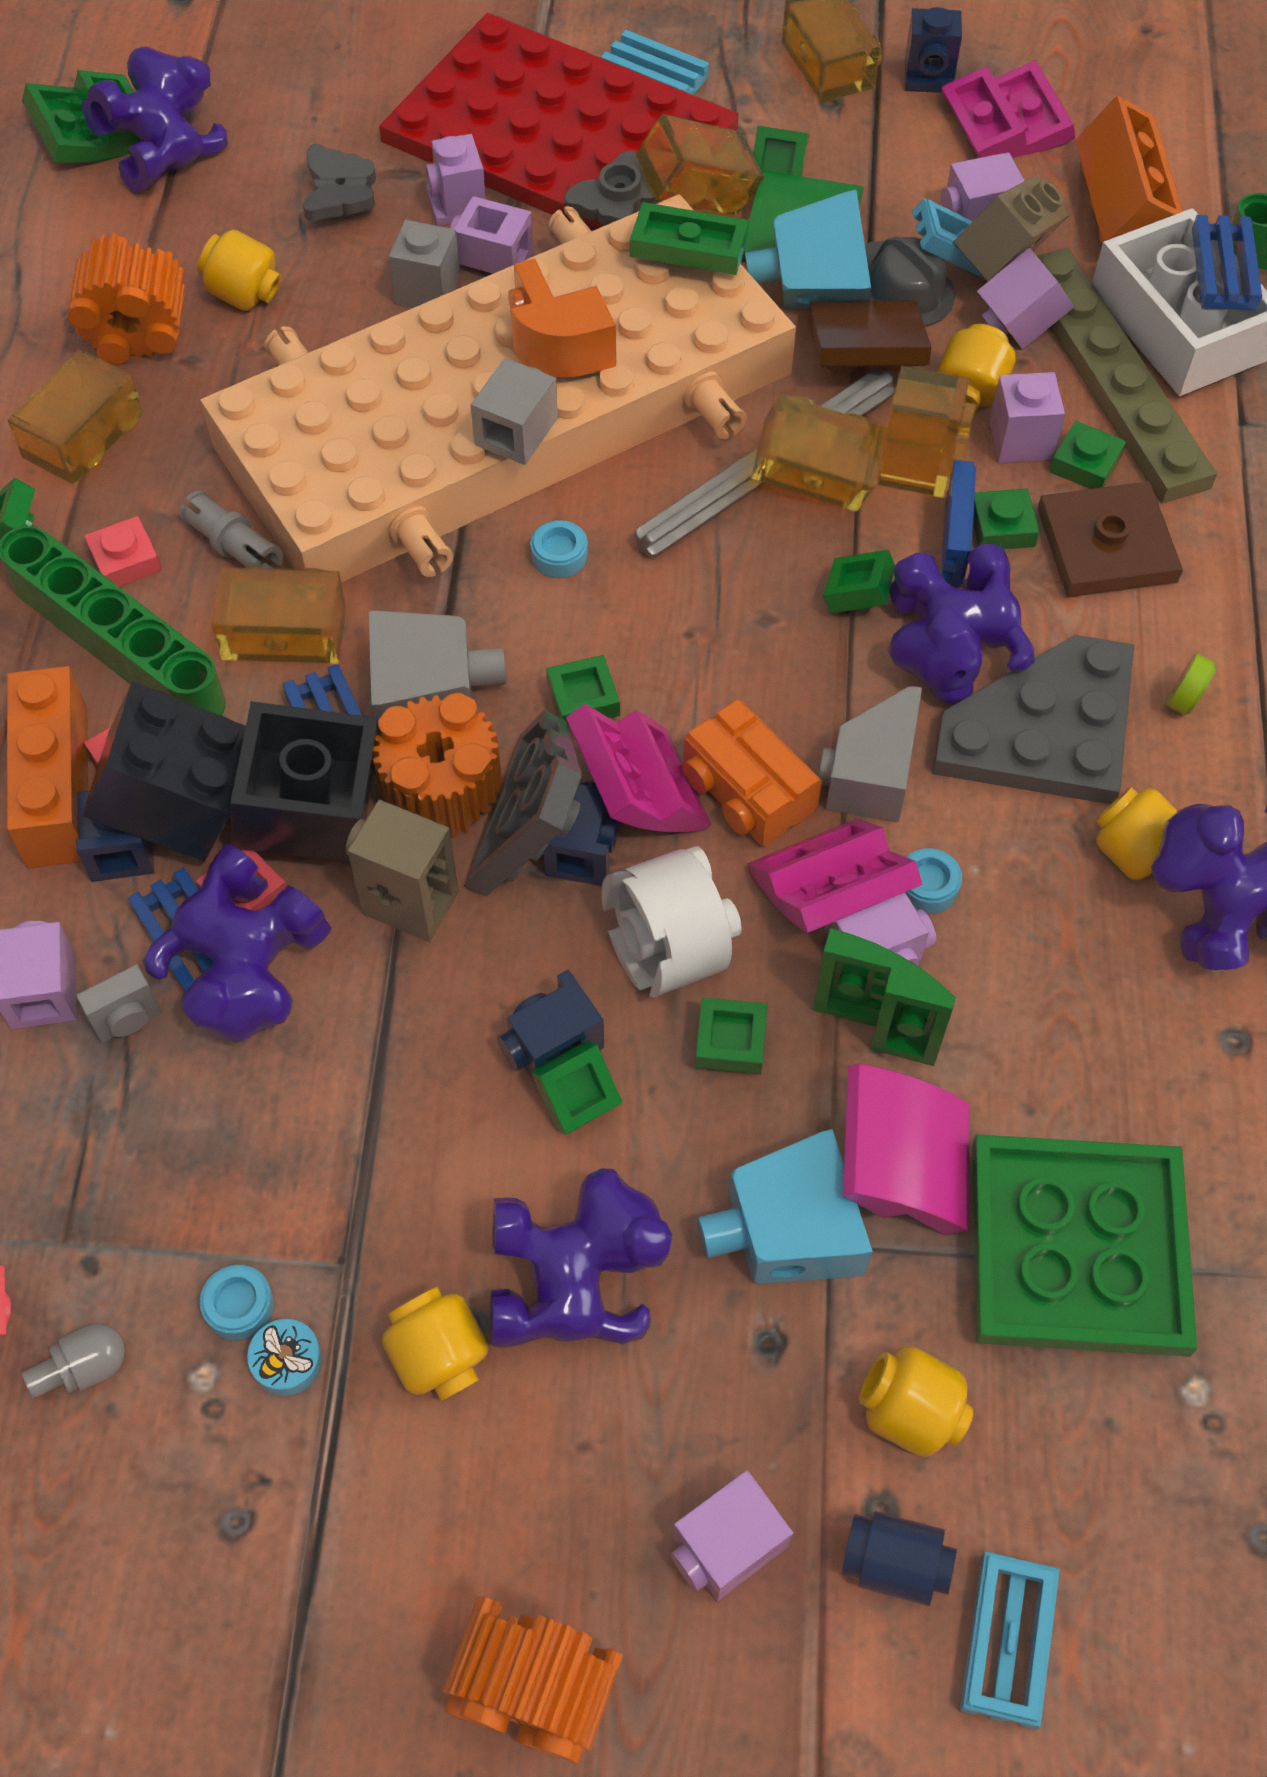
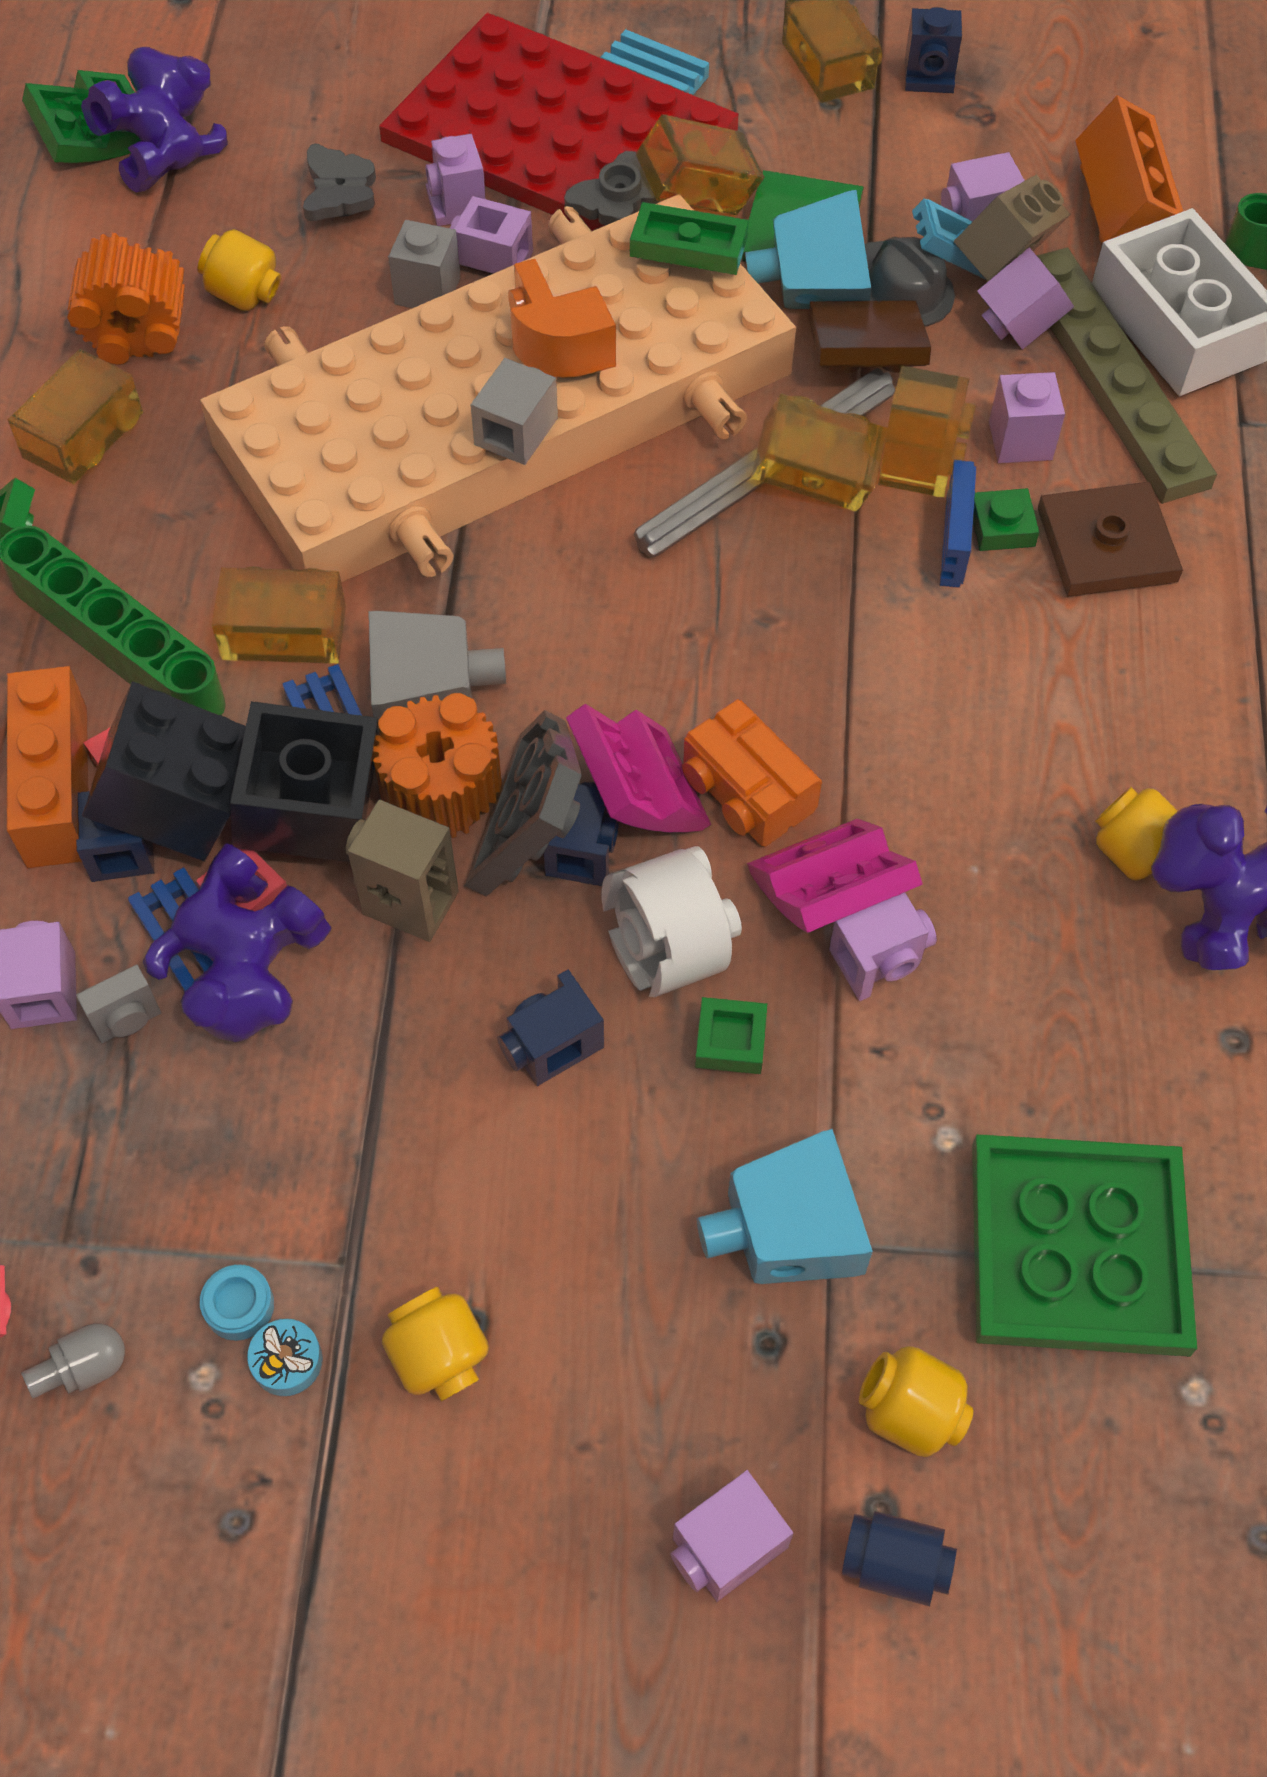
coral plate [84,516,162,587] -> none
light grey pin [179,490,283,579] -> none
orange brick [442,1596,623,1764] -> none
dark purple animal [490,1168,672,1348] -> none
medium azure tile [530,520,588,578] -> none
green plate [530,1040,623,1135] -> none
green plate [546,655,620,728] -> none
green plate [749,126,809,182] -> none
green slope [813,928,956,1066] -> none
light grey slope [819,686,922,822] -> none
green plate [823,549,895,613] -> none
dark pink slope [843,1063,969,1235] -> none
dark purple animal [888,544,1035,705] -> none
medium azure tile [905,848,962,914] -> none
dark grey plate [933,635,1134,804] -> none
yellow head [936,324,1016,411] -> none
dark pink slope [941,60,1076,158] -> none
medium azure tile [959,1551,1060,1730] -> none
green plate [1049,420,1127,489] -> none
lime tile [1165,652,1217,715] -> none
blue tile [1192,215,1262,310] -> none

